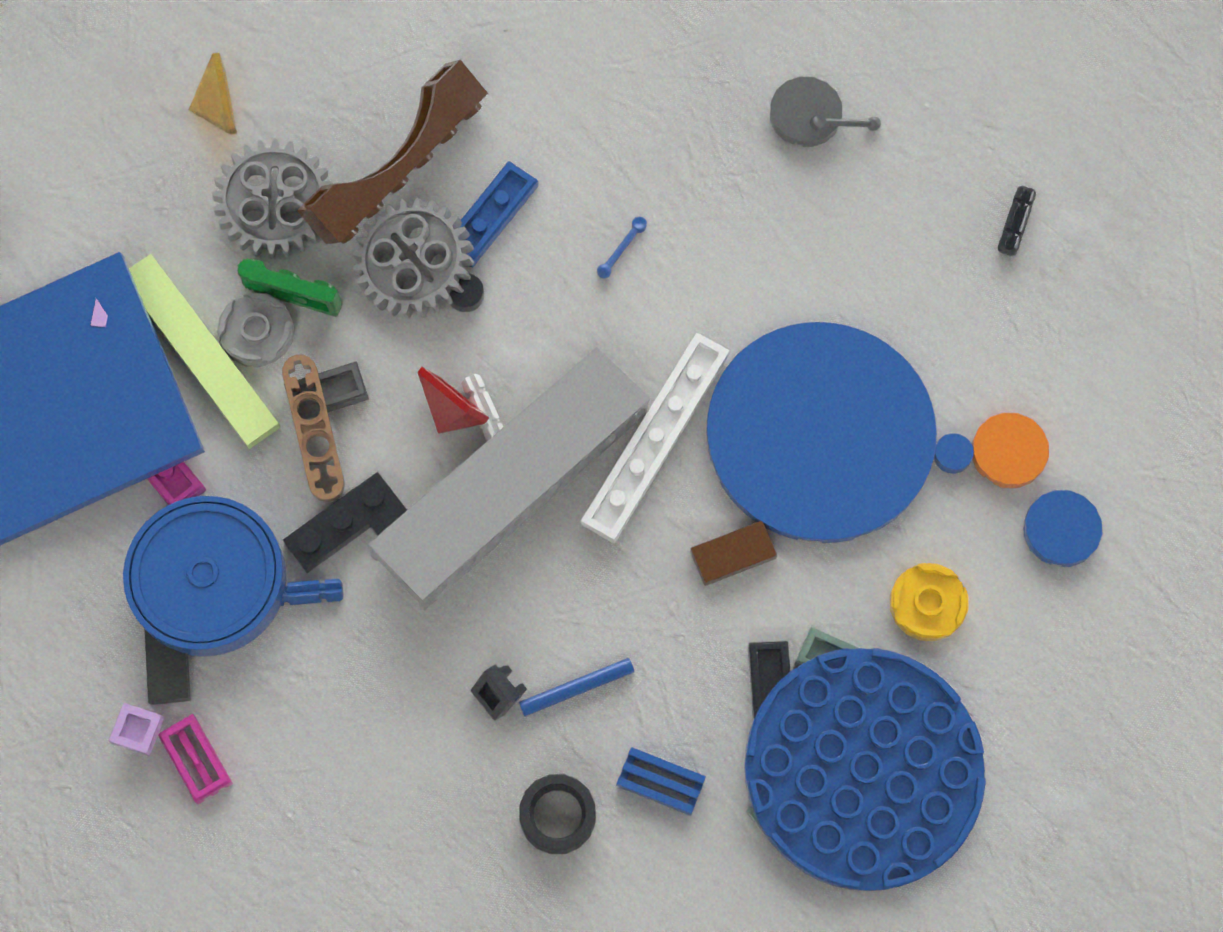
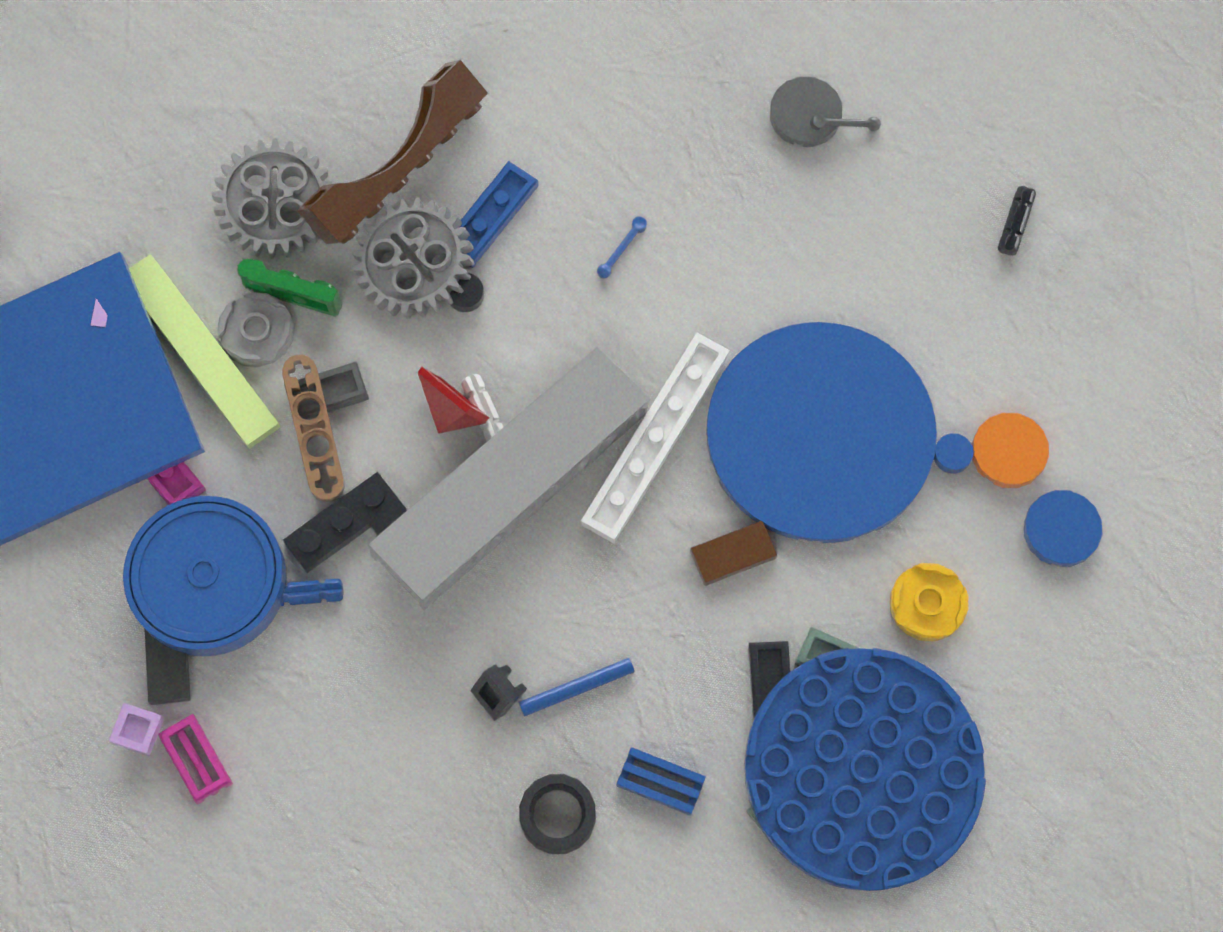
clear yellow slope [188,52,237,135] -> none

